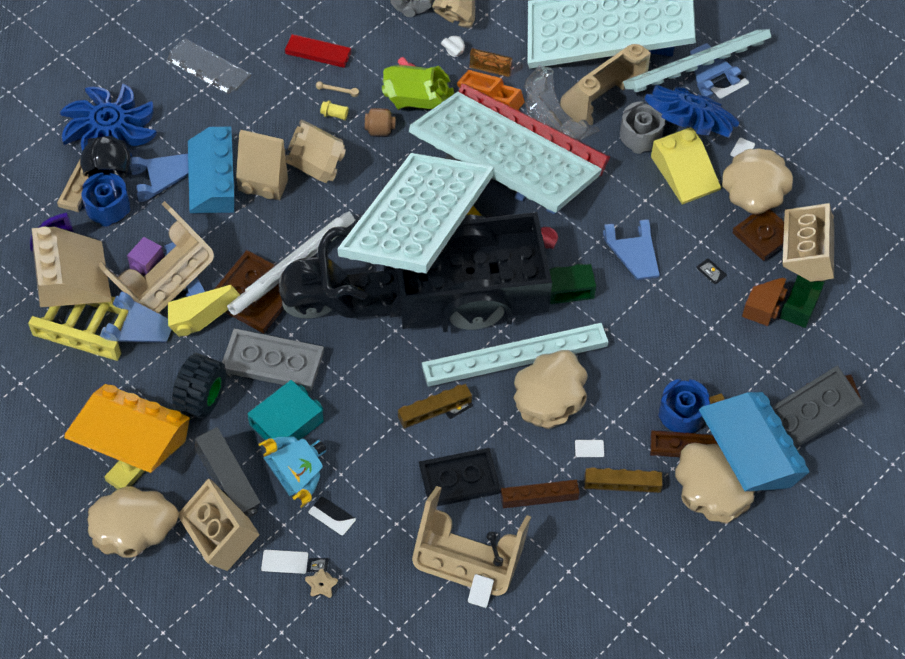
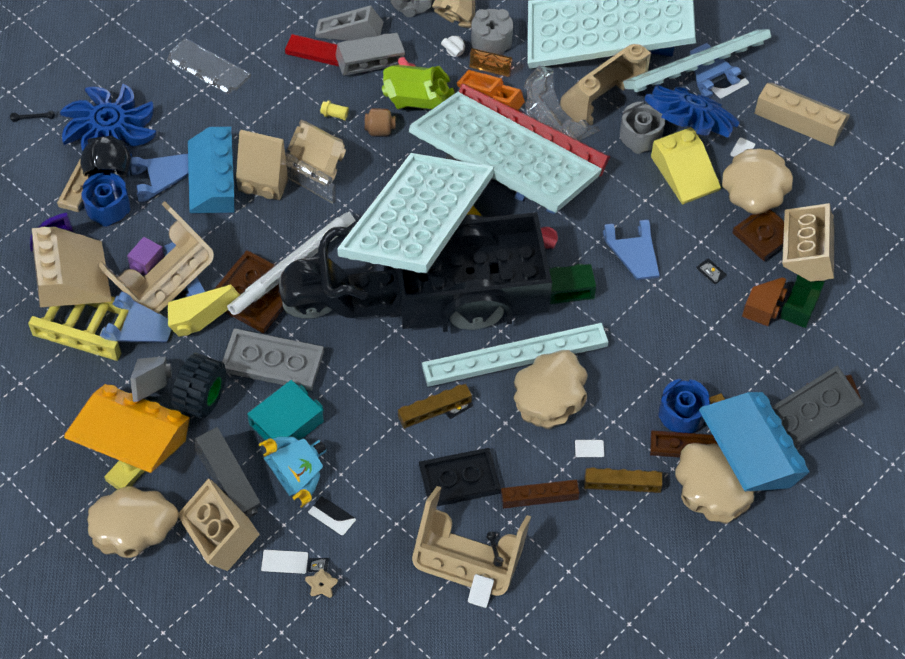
tan hinge [316,81,359,97] -> none
none -> black hinge [10,111,55,122]
none -> light grey slope [130,356,172,402]
none -> clear windscreen [285,151,336,204]
none -> light grey slope [315,6,383,41]
none -> light grey brick [336,33,405,76]
none -> light grey brick [471,9,513,57]
none -> tan slope [754,83,850,146]

